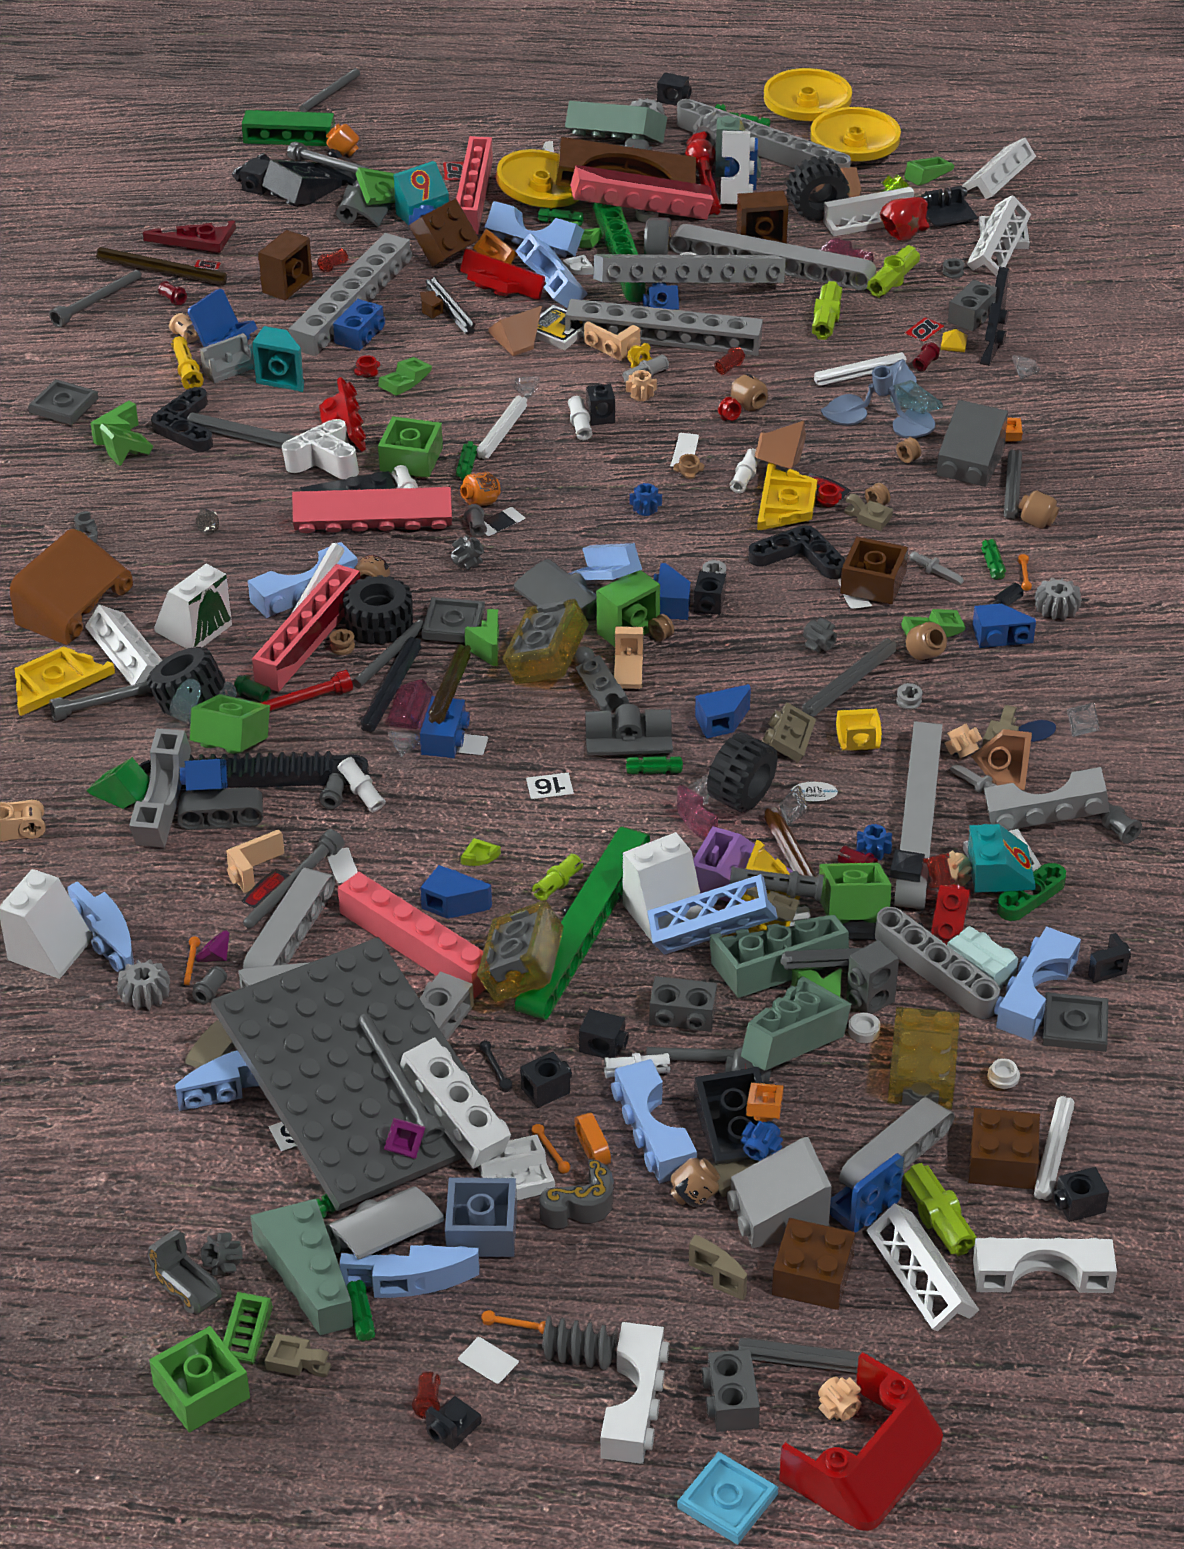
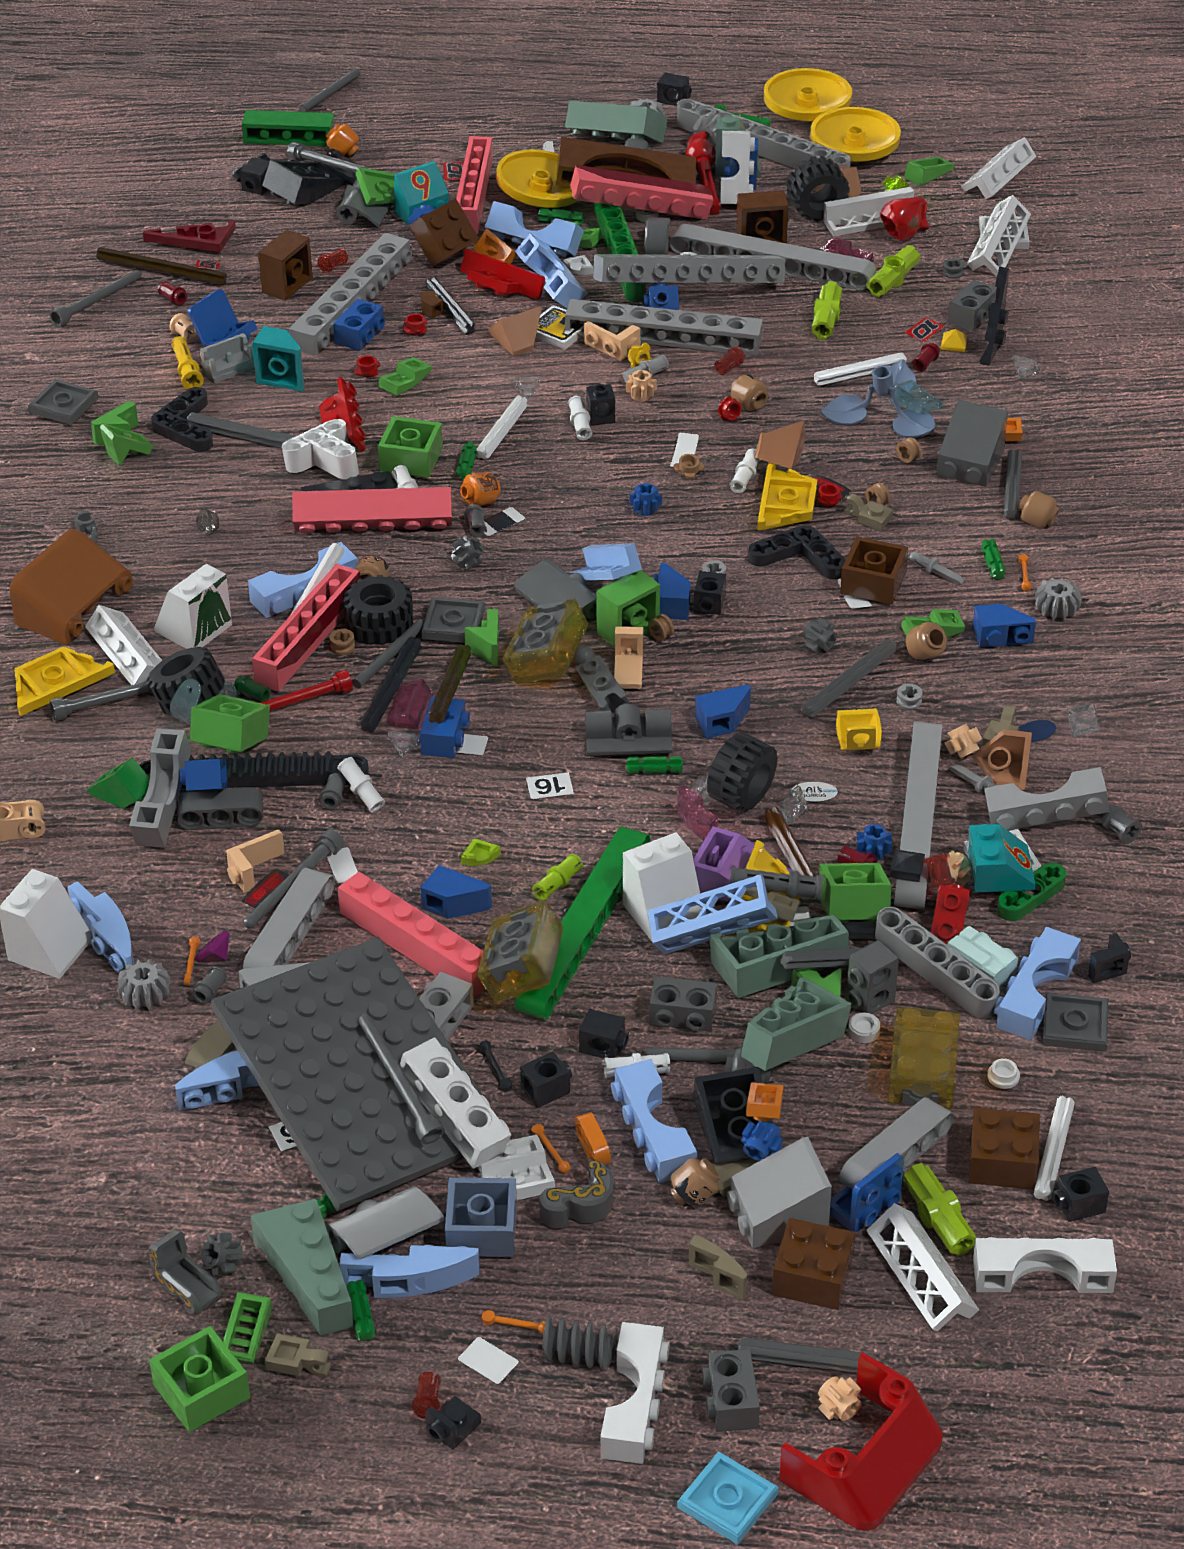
magenta slope [384,1118,425,1159] -> none
dark tan bracket [762,703,816,762] -> none
black hinge [921,185,978,227] -> none
black axle [989,583,1024,606] -> none
none -> red plate [403,313,428,335]

